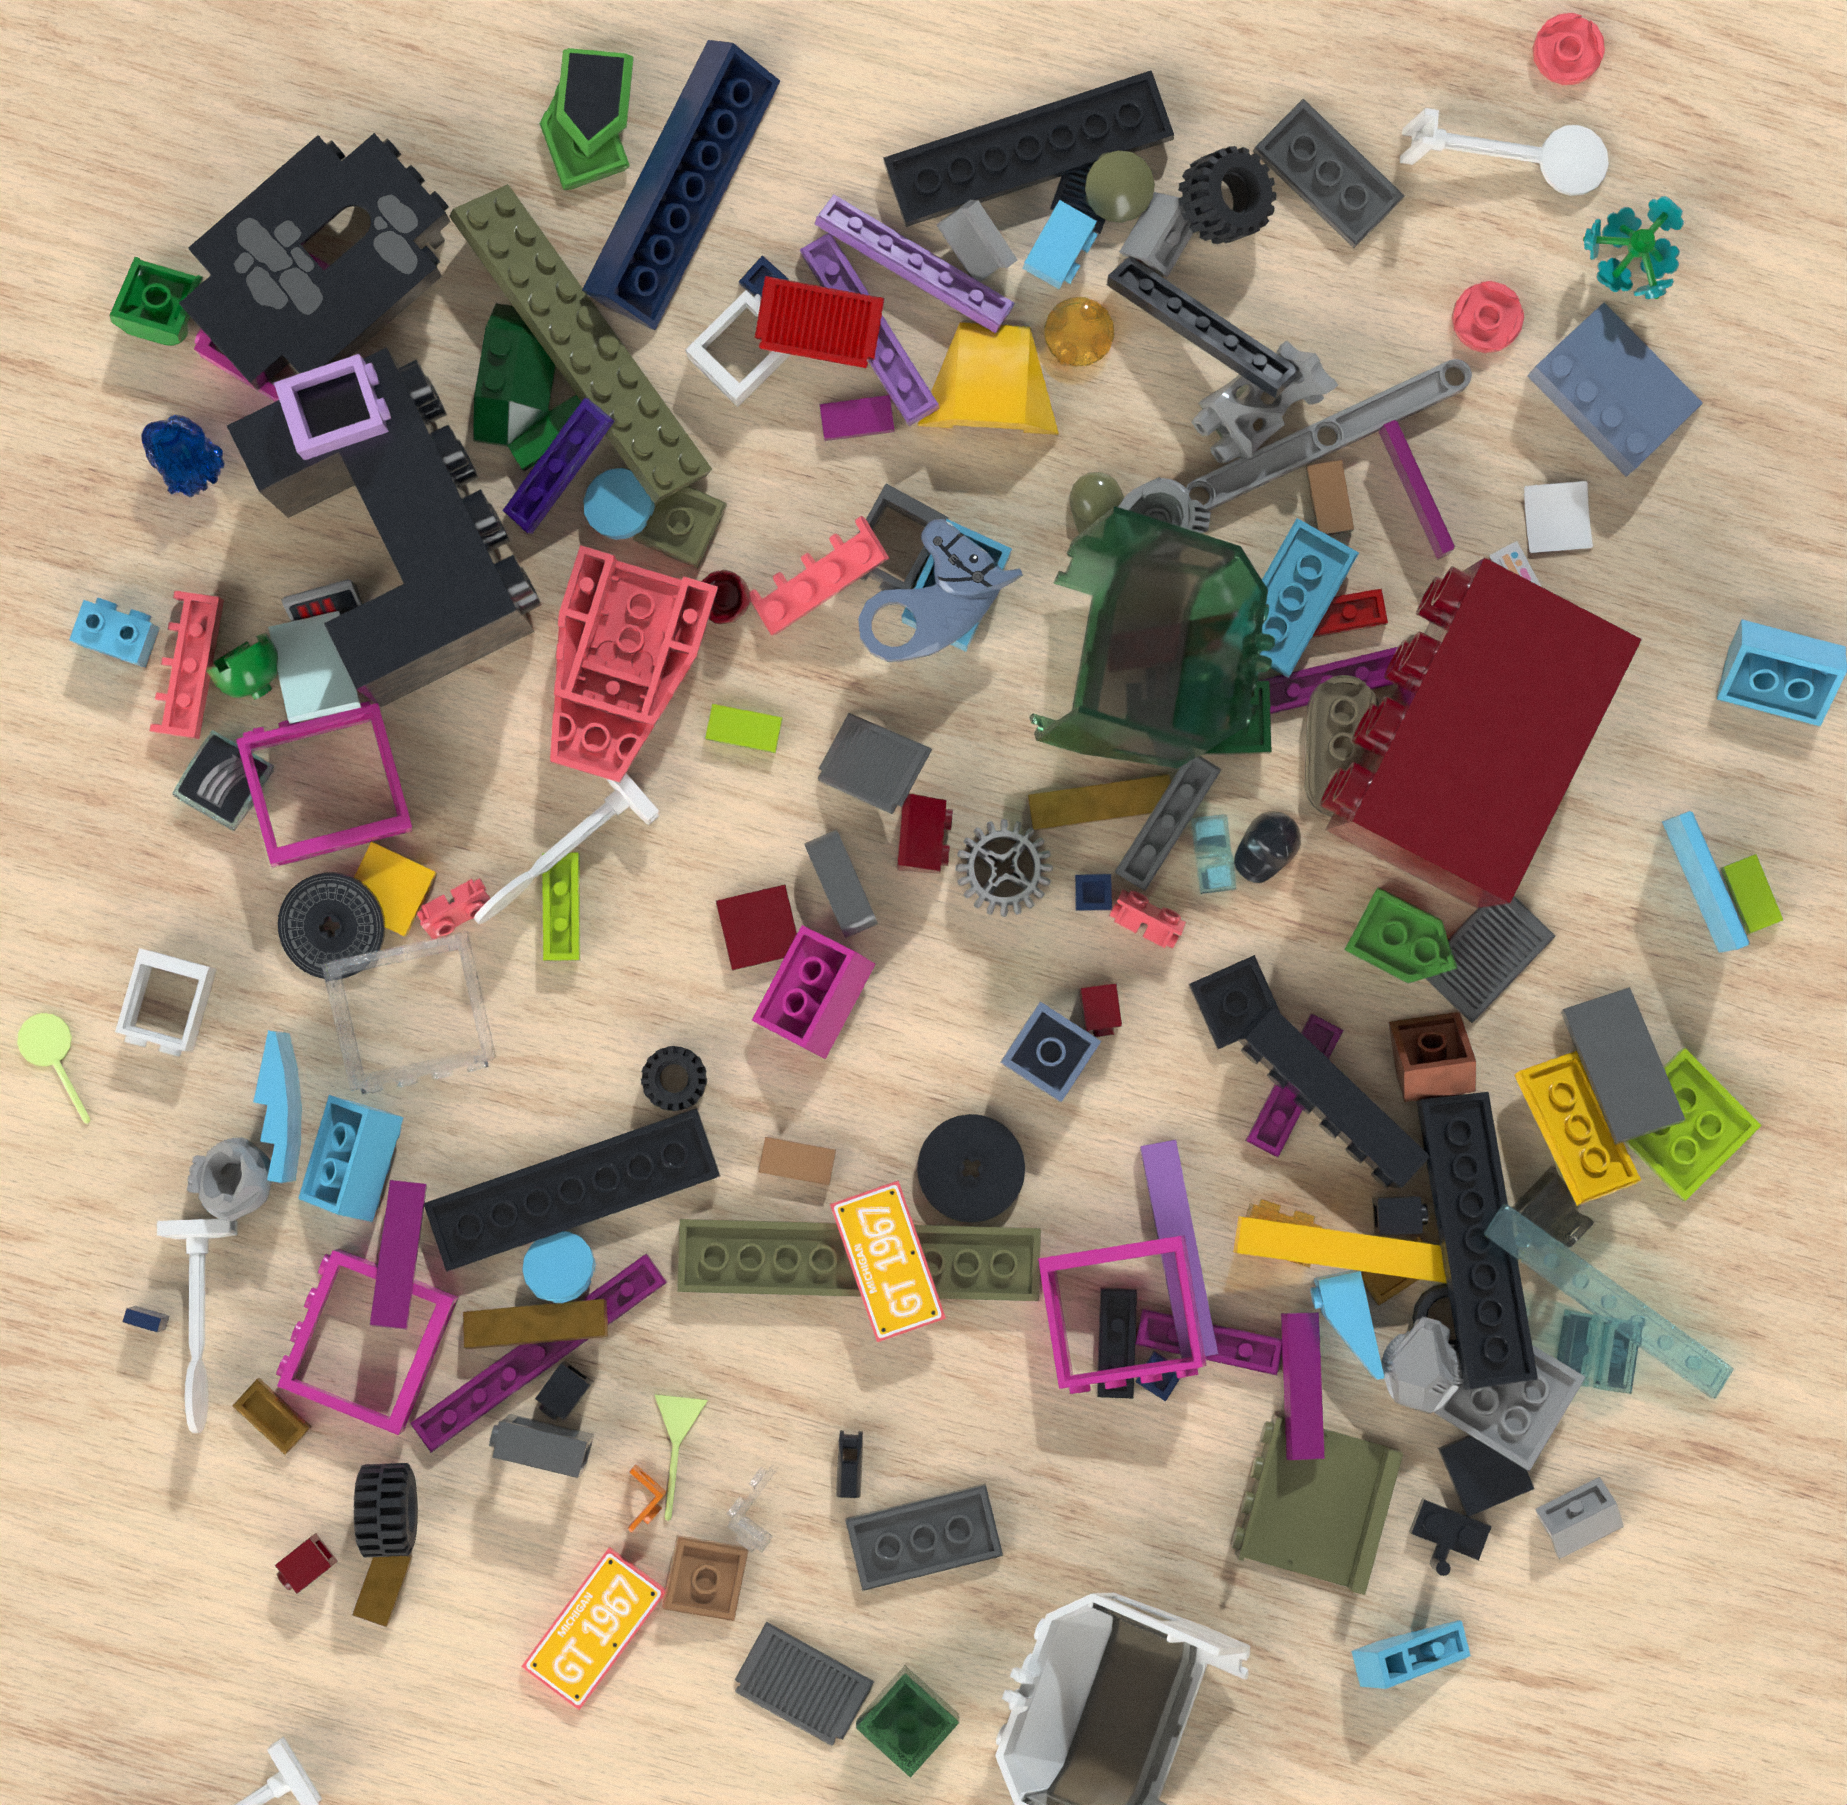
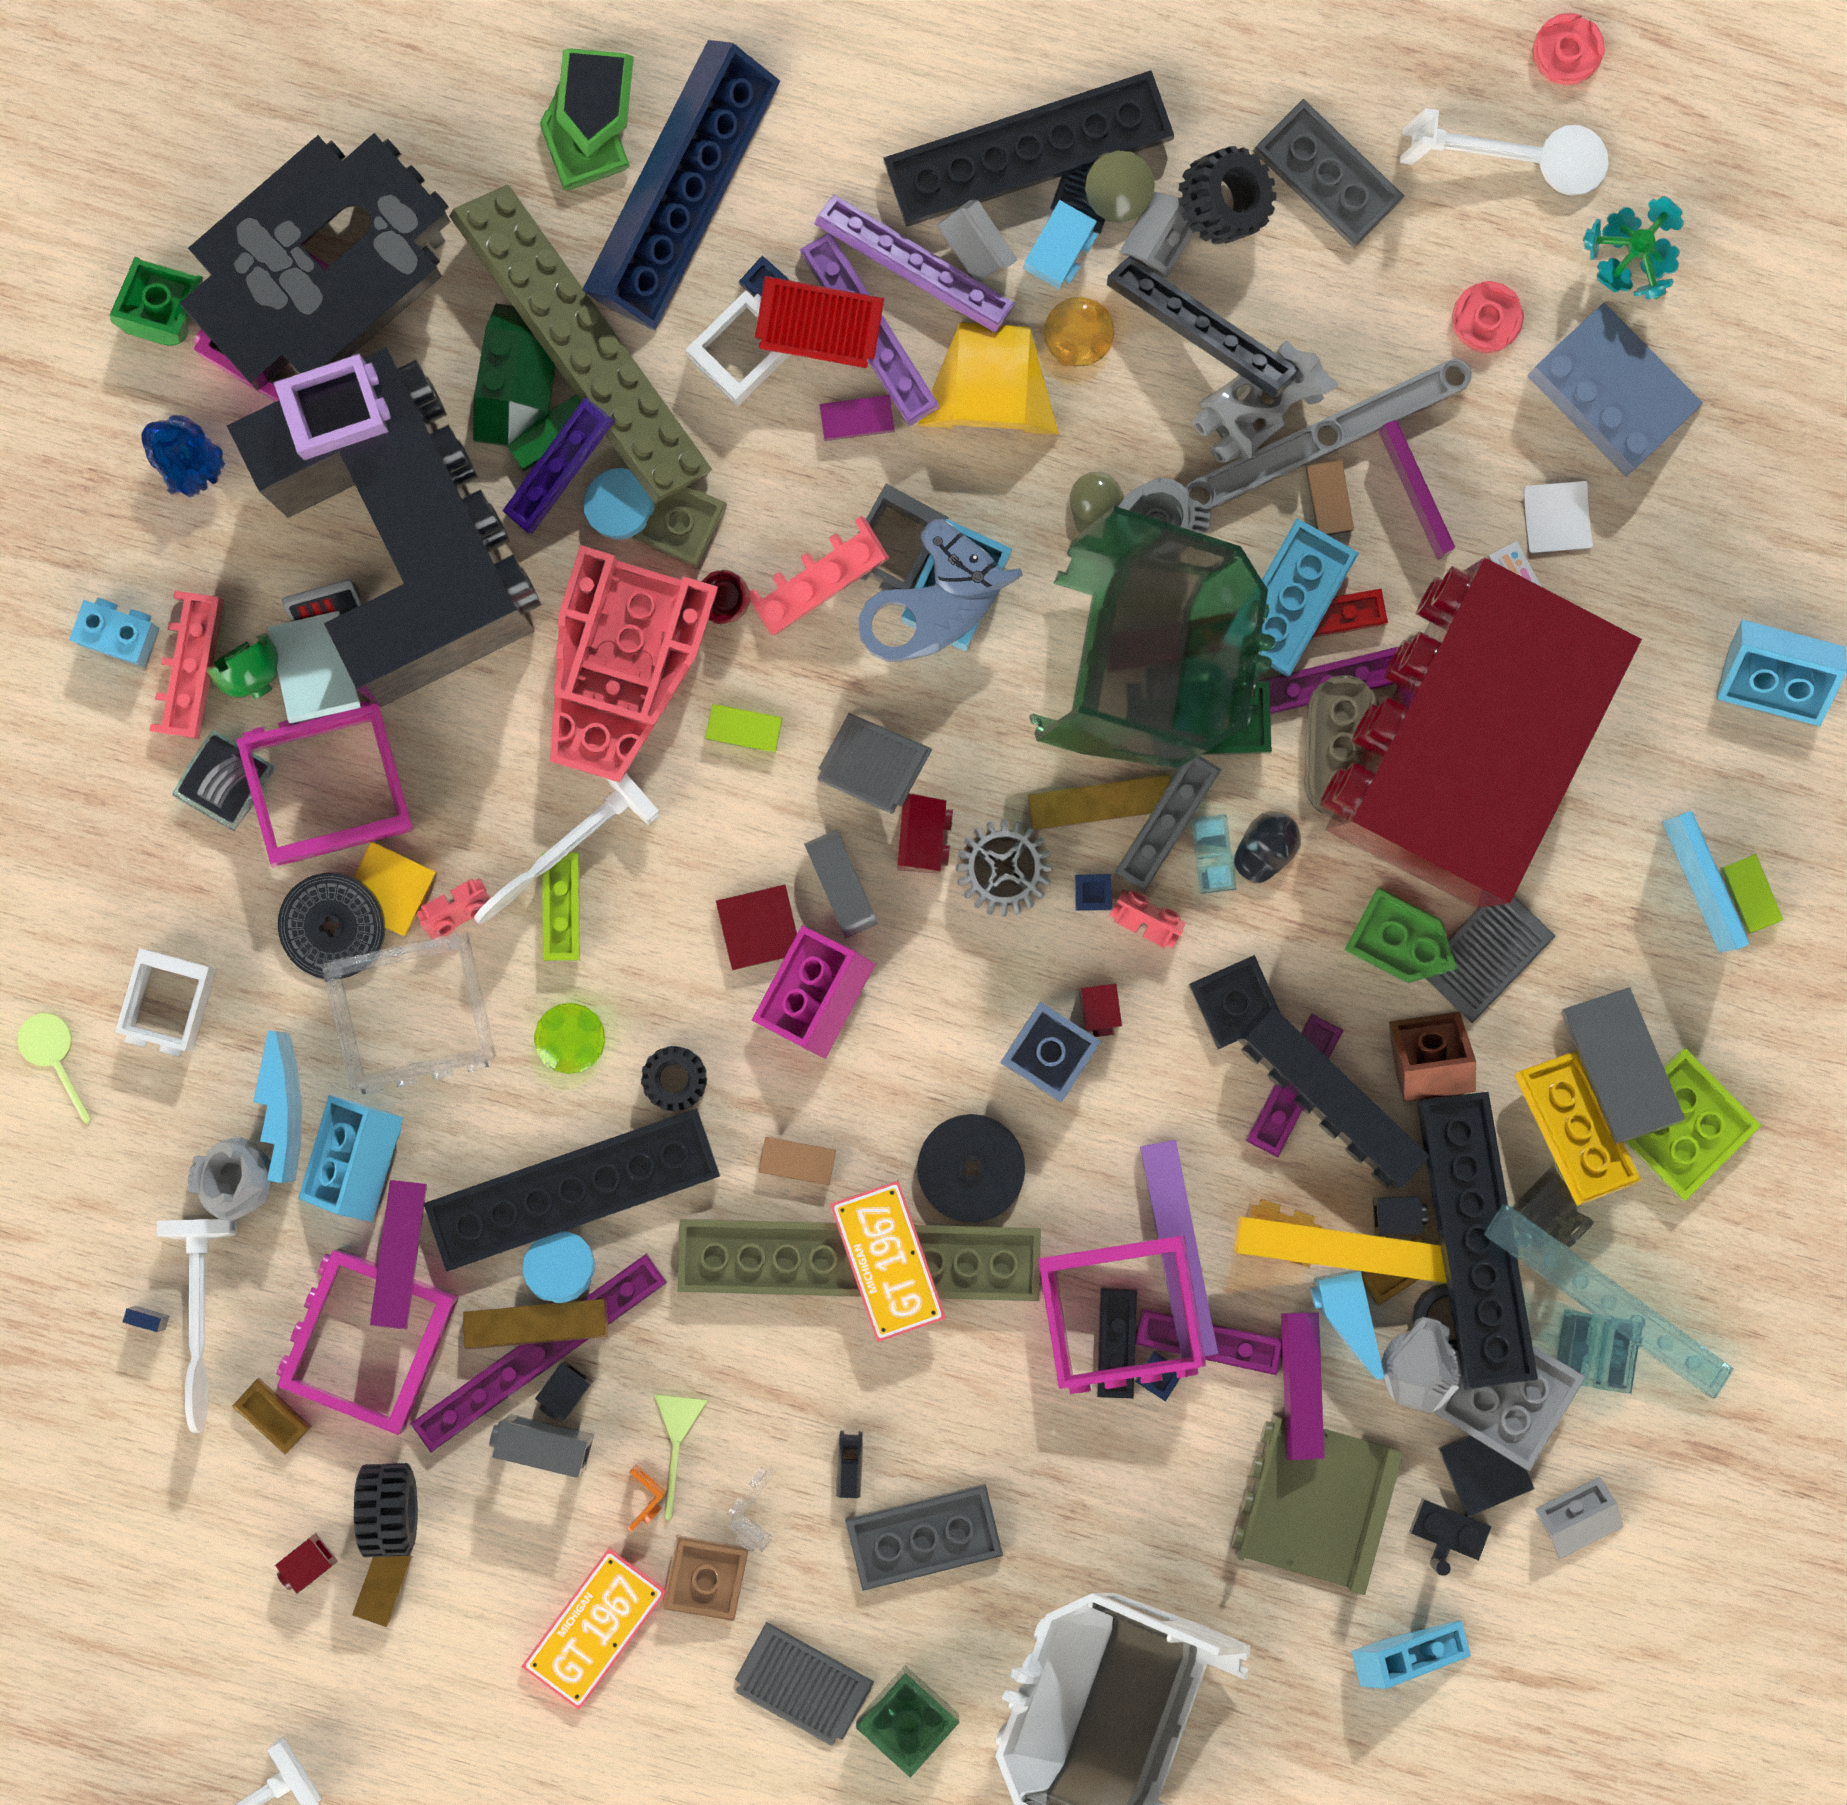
none -> clear neon green dish [534,1002,606,1074]

